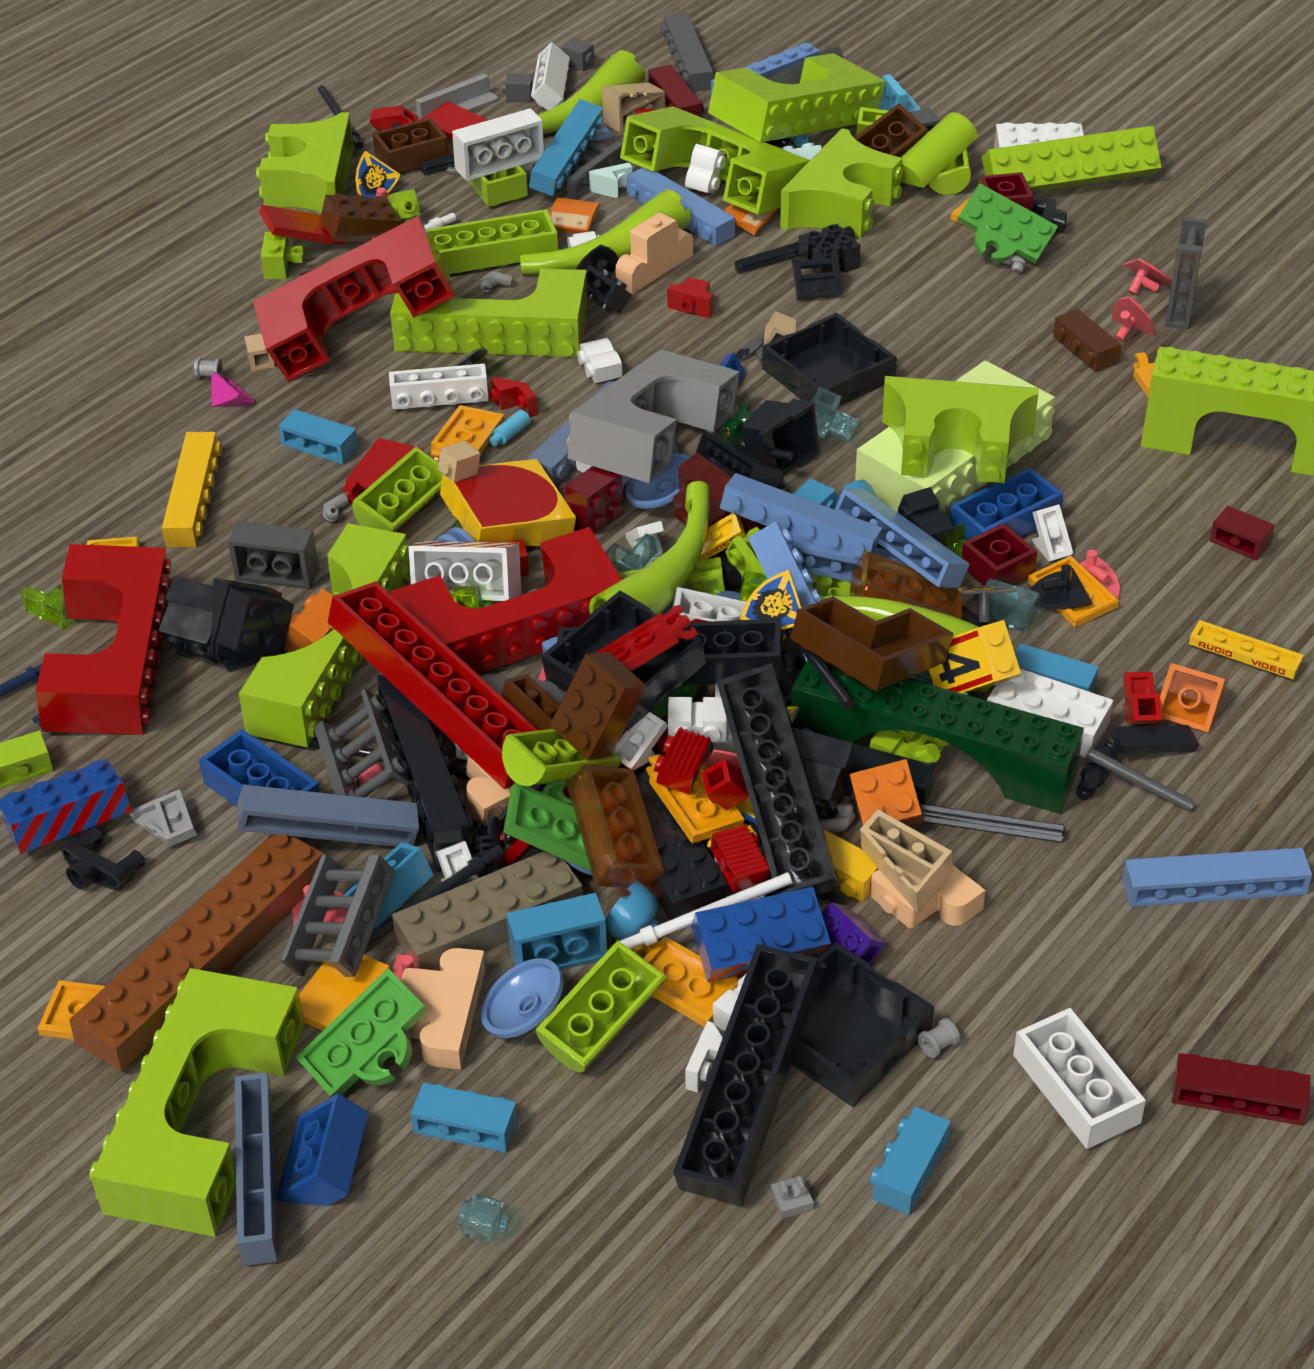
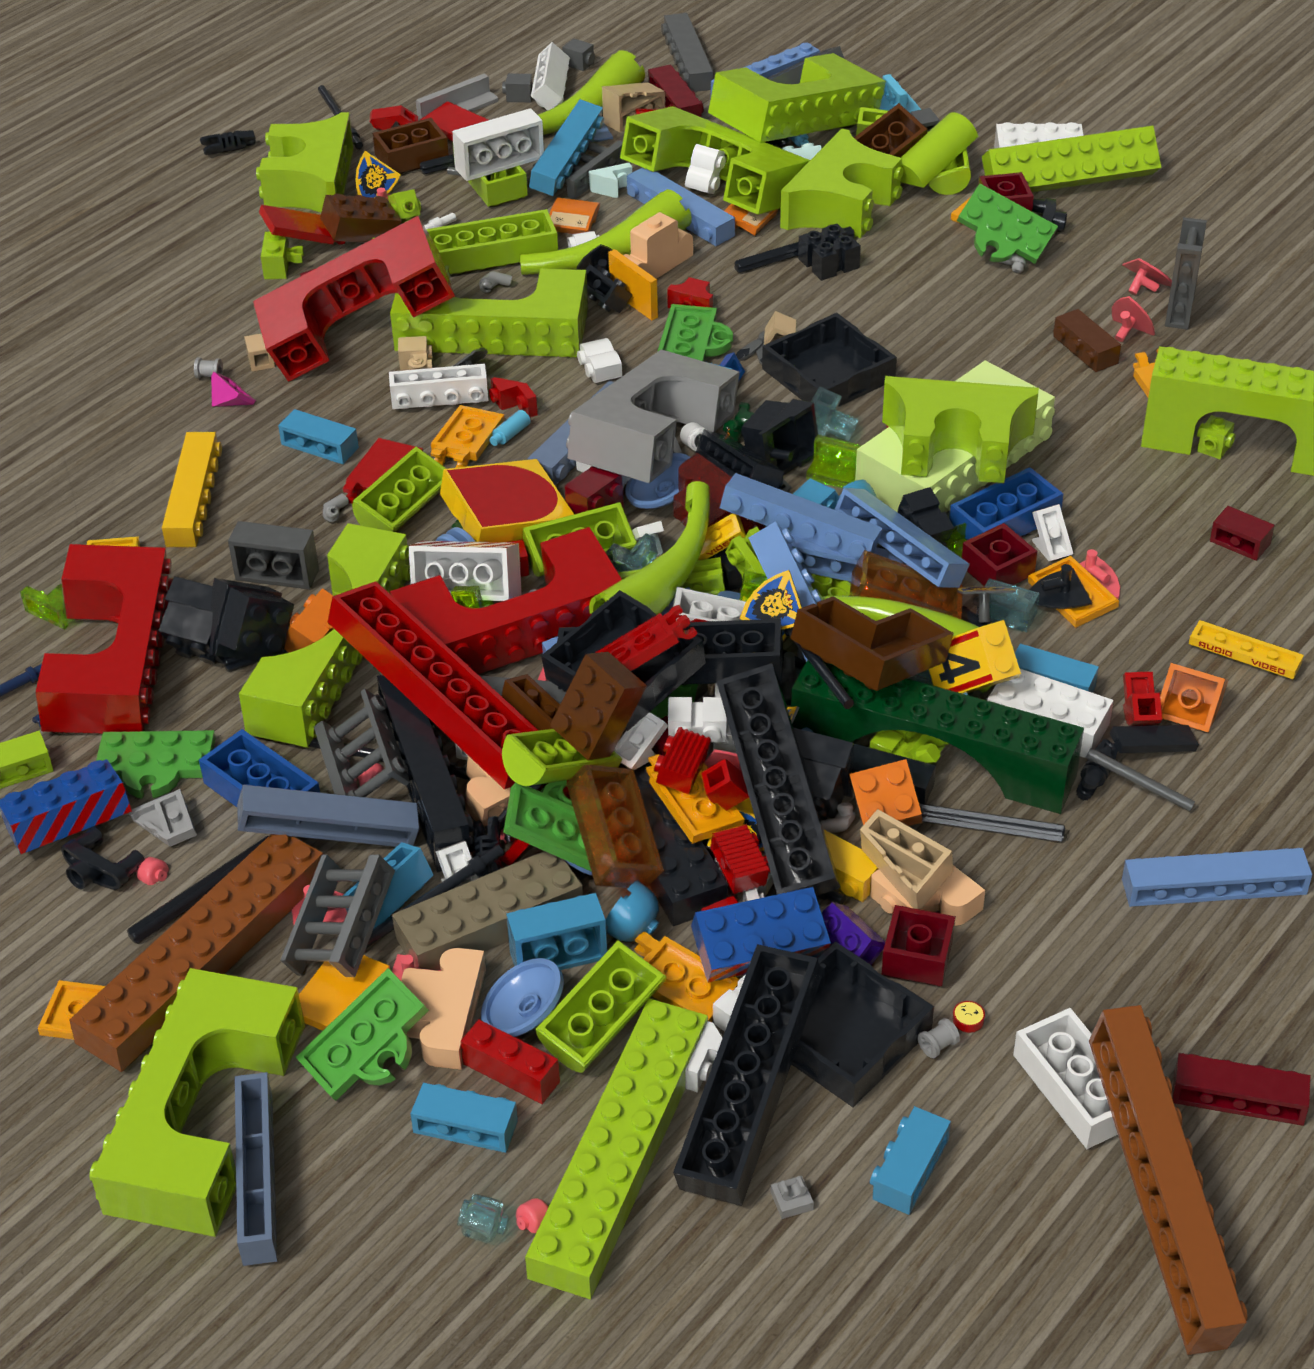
blue slope [276,1093,368,1206] -> none
tan brick [438,440,481,483] -> none
white bar [620,872,792,949] -> none
black plate [792,255,843,300] -> none
none -> bright green plate [96,730,216,798]
none -> black axle [127,836,269,943]
none -> coral piece [136,857,169,885]
none -> black hinge [200,130,256,155]
none -> tan brick [398,336,433,371]
none -> red brick [460,1019,560,1104]
none -> coral piece [516,1198,549,1233]
none -> lime brick [523,502,638,577]
none -> lime brick [525,998,708,1300]
none -> light orange tile [608,249,658,321]
none -> bright green plate [657,304,733,362]
none -> white brick [680,422,707,451]
none -> clear neon green bracket [806,435,862,488]
none -> dark red brick [881,905,956,986]
none -> tile [953,1001,985,1033]
none -> dark orange brick [1089,1005,1247,1355]
none -> lime brick [1197,415,1236,459]

